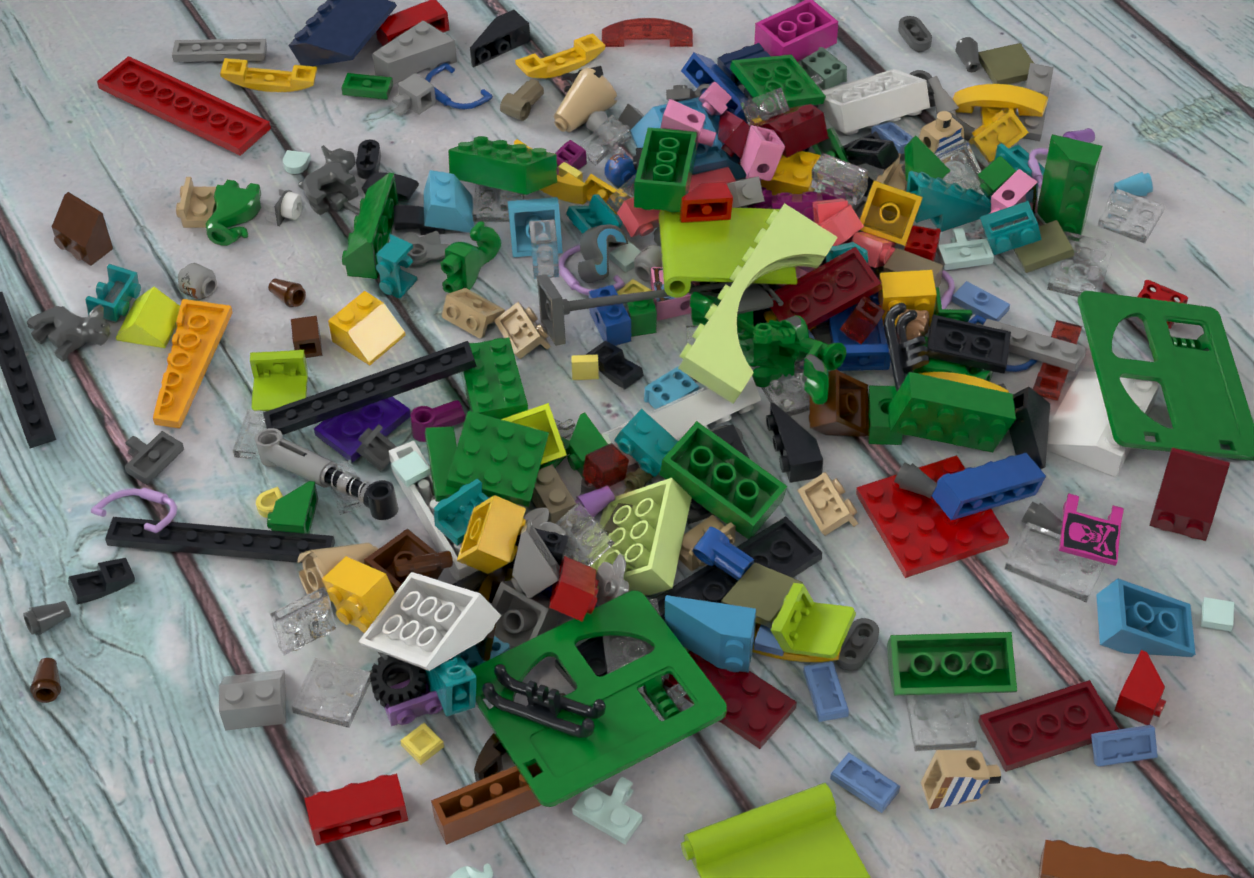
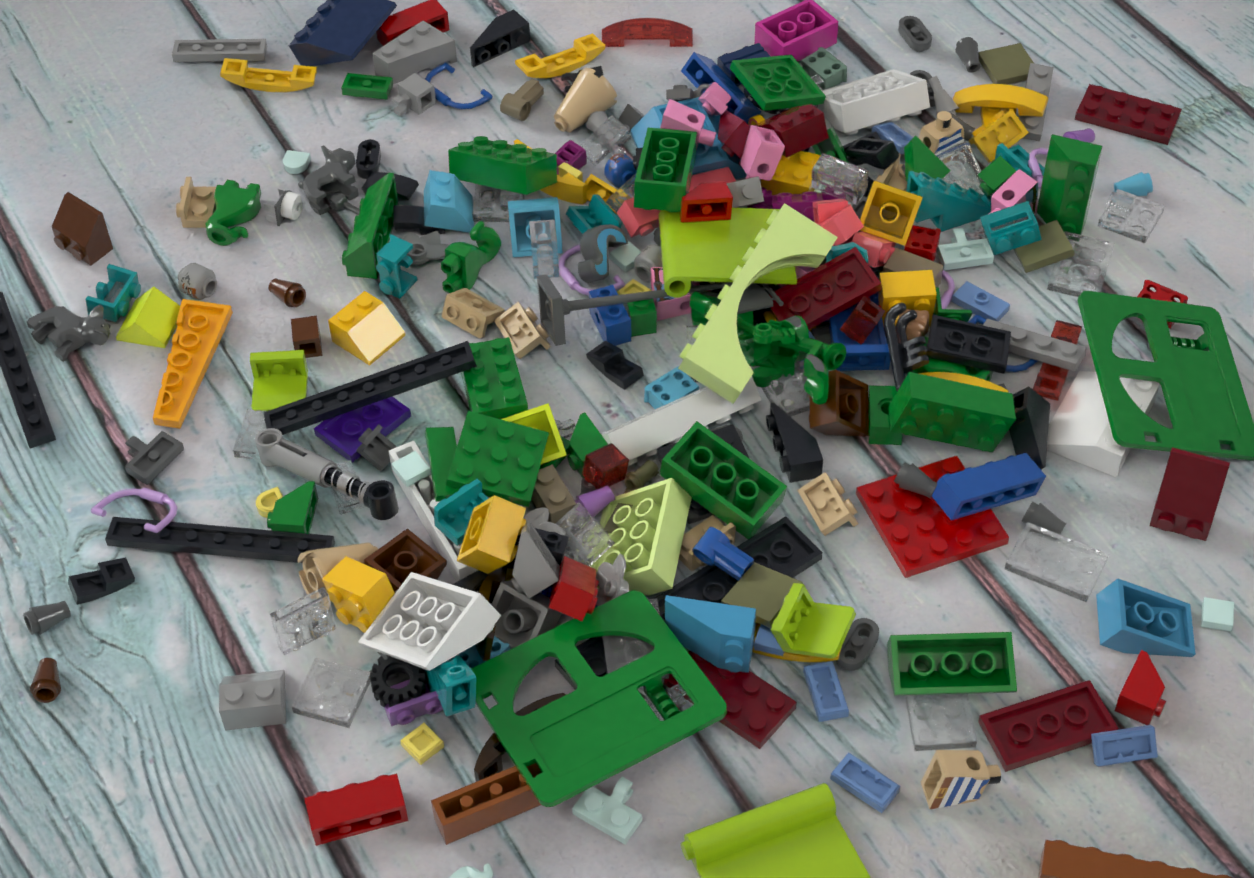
red plate [97,56,271,156] -> none
reddish brown axle [395,550,453,577] -> none
magenta piece [410,400,466,442] -> none
black piece [482,664,606,738] -> none
light yellow tile [571,355,599,380] -> none
teal bracket [614,408,678,477] -> none
clear plate [740,87,790,126] -> none
flag [1059,493,1124,566] -> none
none -> dark red plate [1075,84,1182,145]

